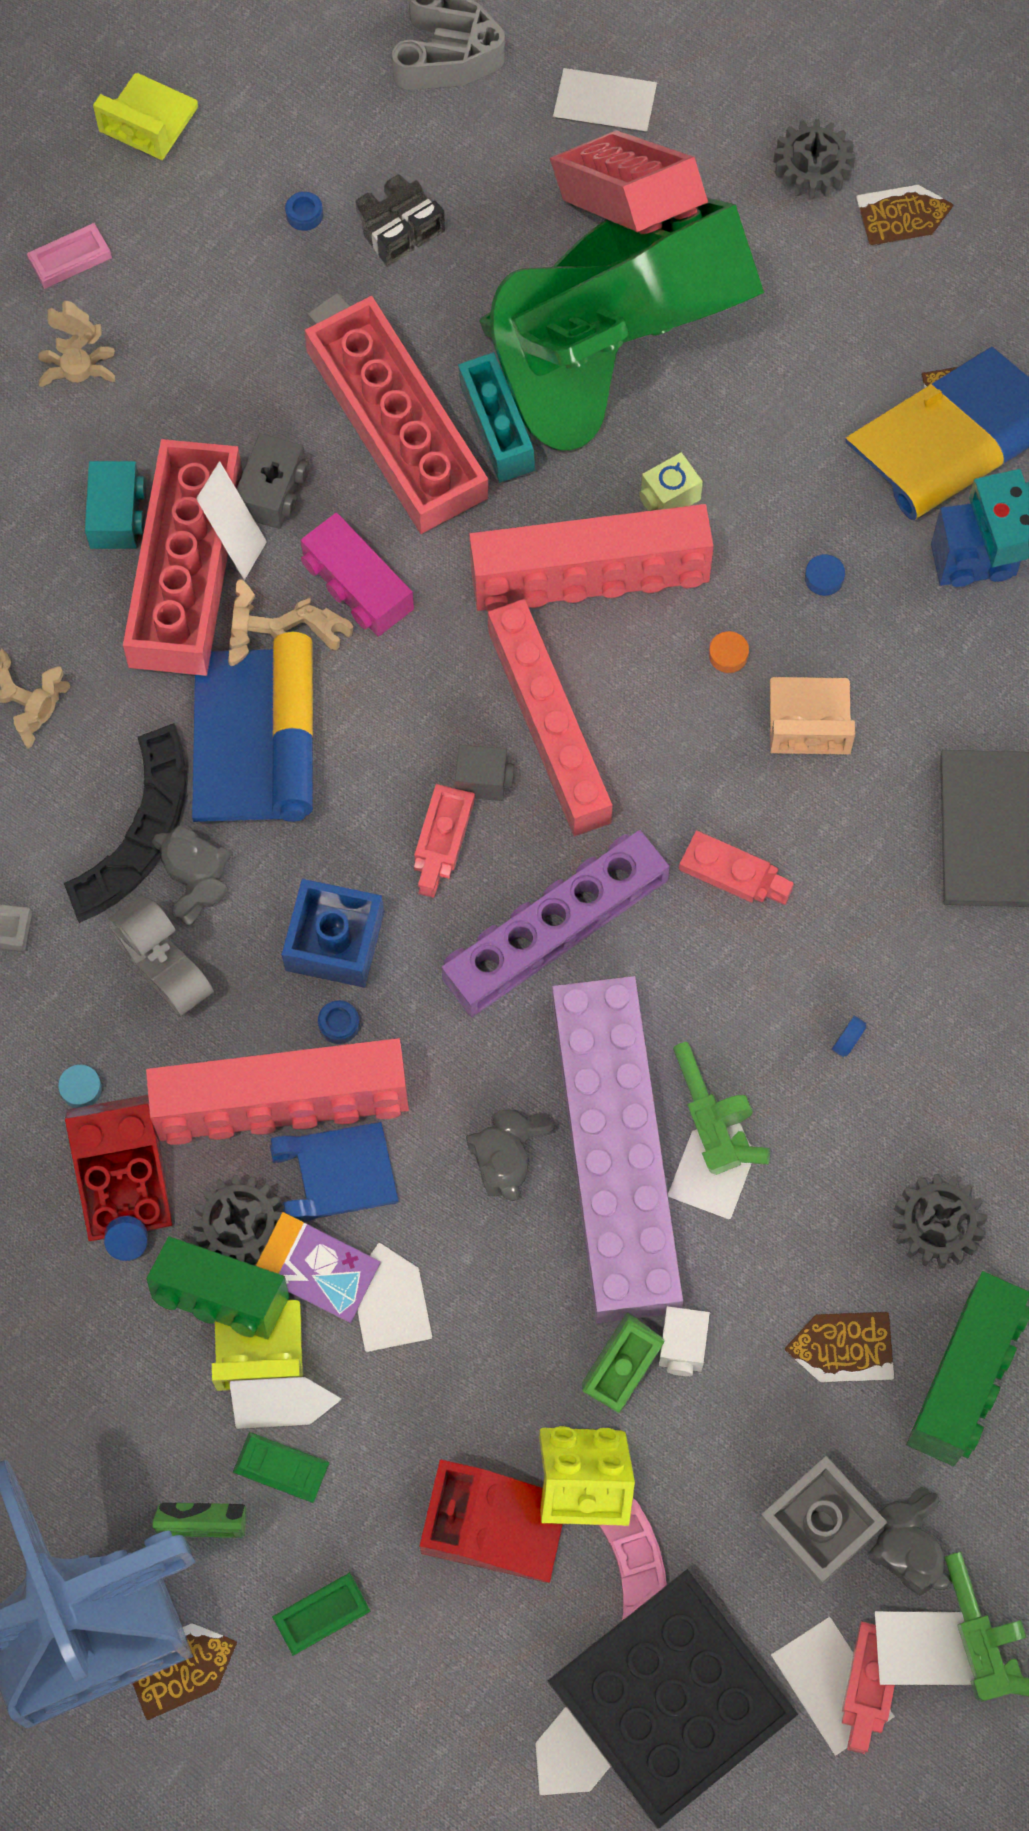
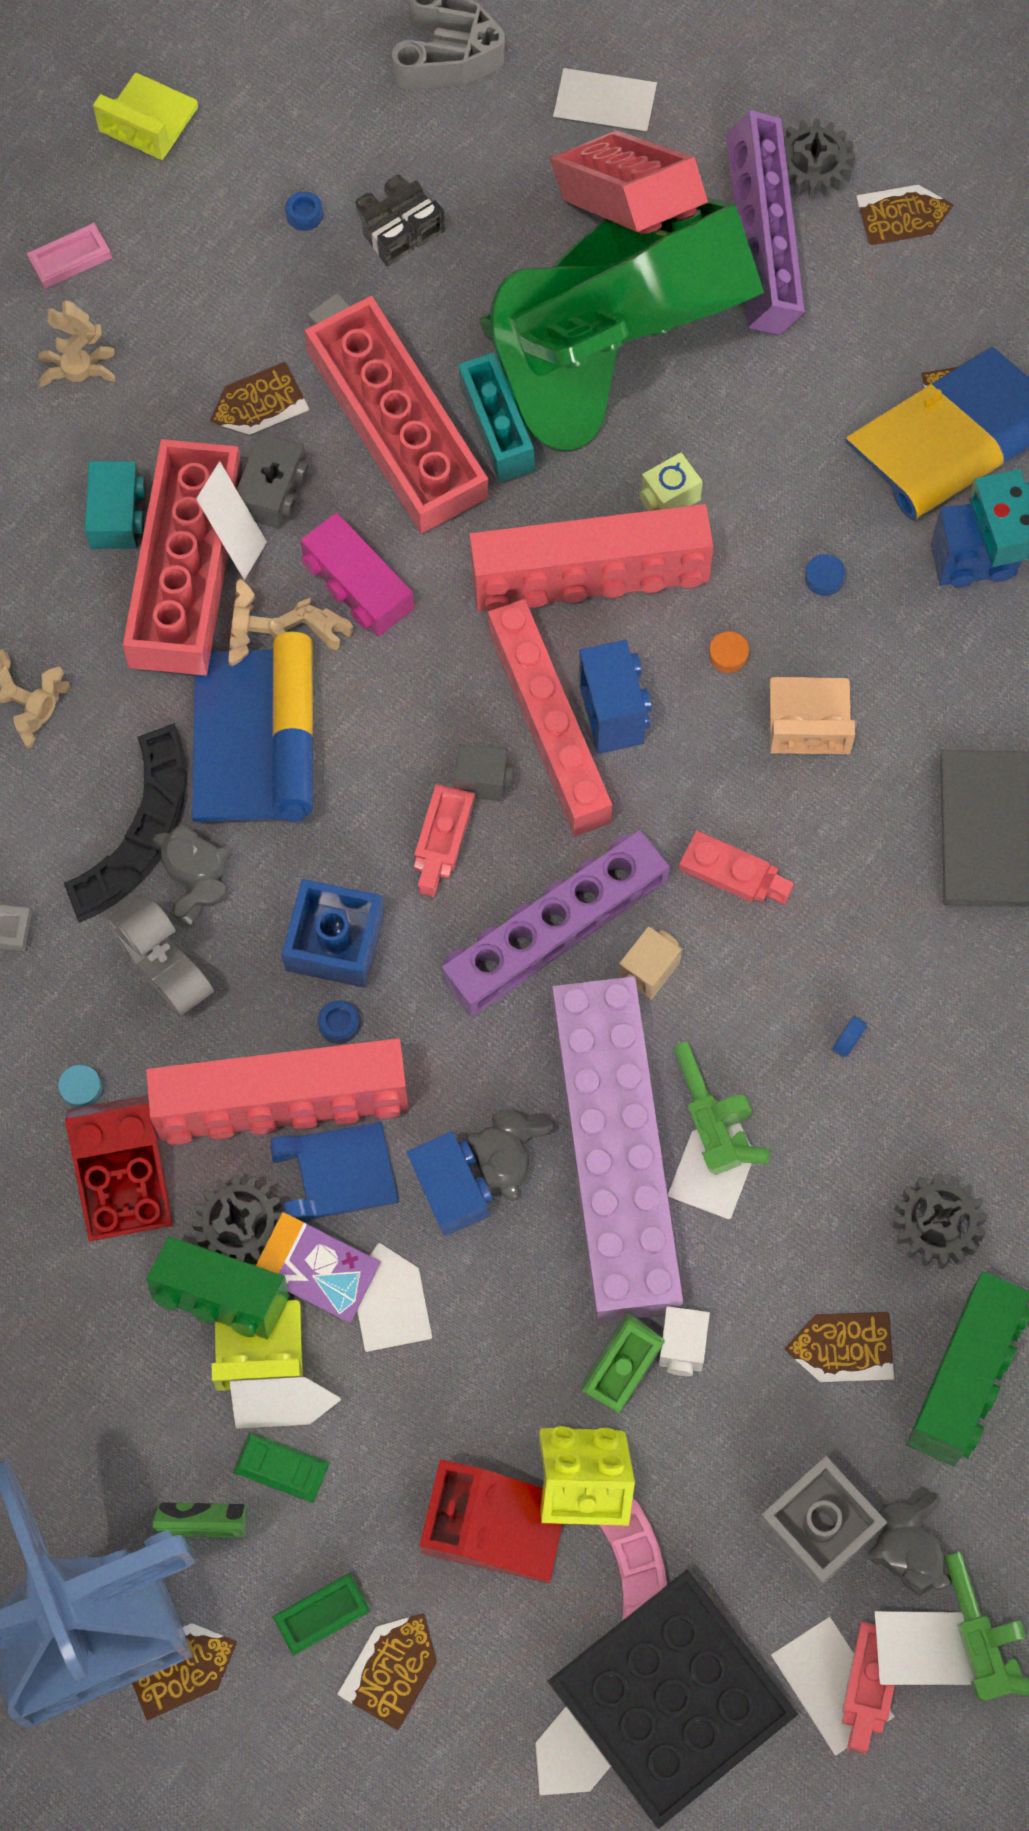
blue tile [104,1216,147,1261] -> none
none -> sticker [210,362,309,435]
none -> sticker [338,1614,437,1730]
none -> blue brick [406,1131,493,1237]
none -> blue brick [579,639,652,754]
none -> tan brick [618,926,682,1000]
none -> medium lavender brick [726,110,805,335]

